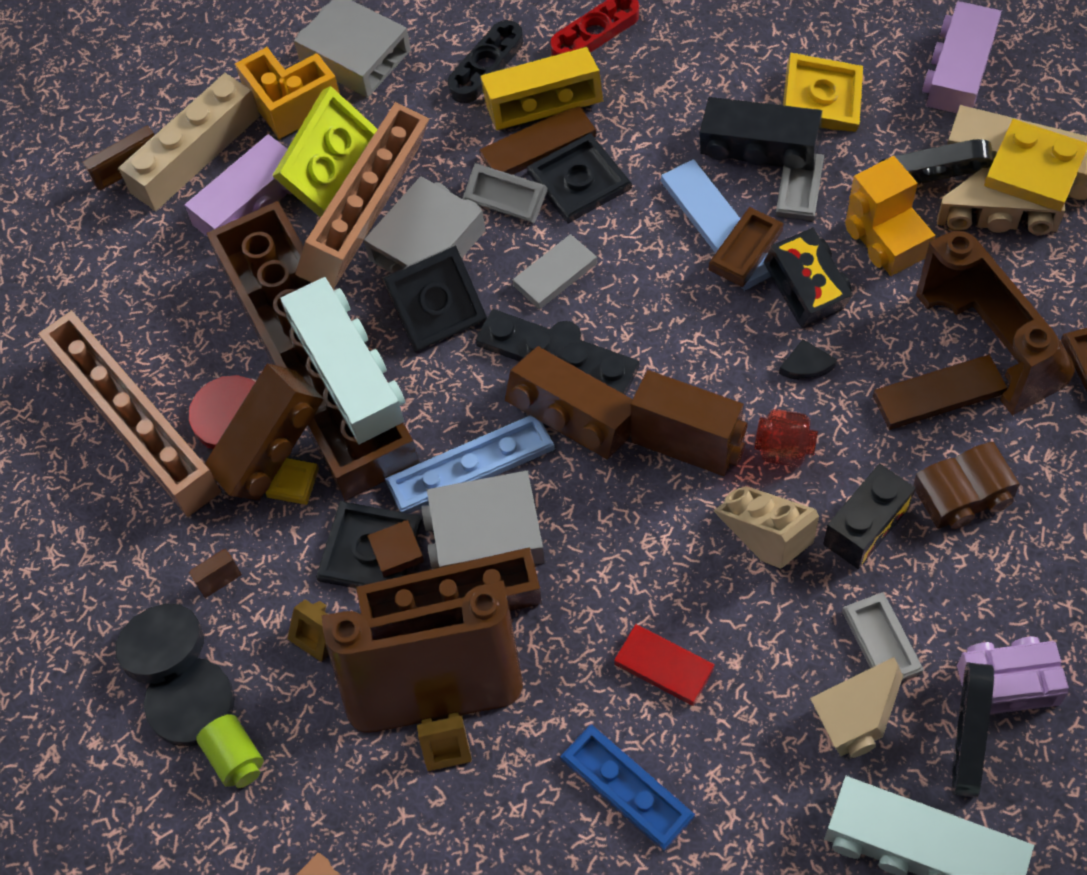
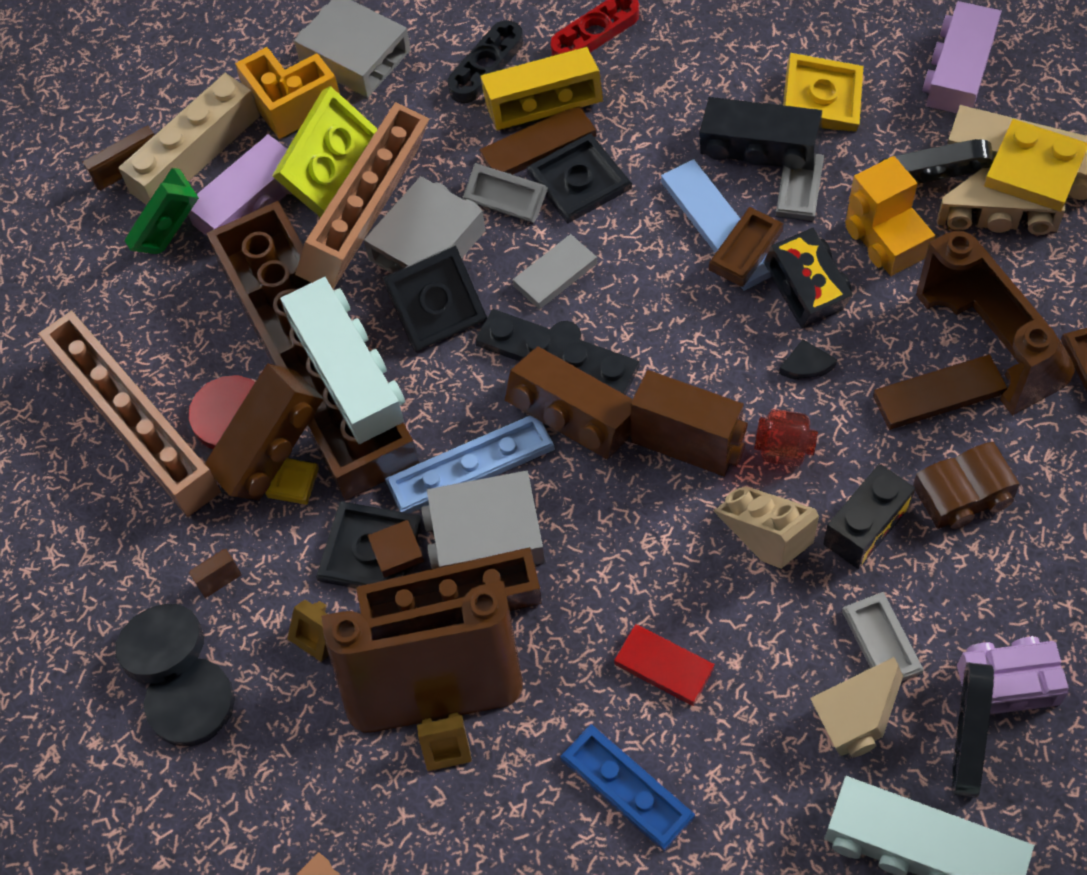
lime brick [196,714,264,788] -> none
none -> green panel [124,168,199,254]

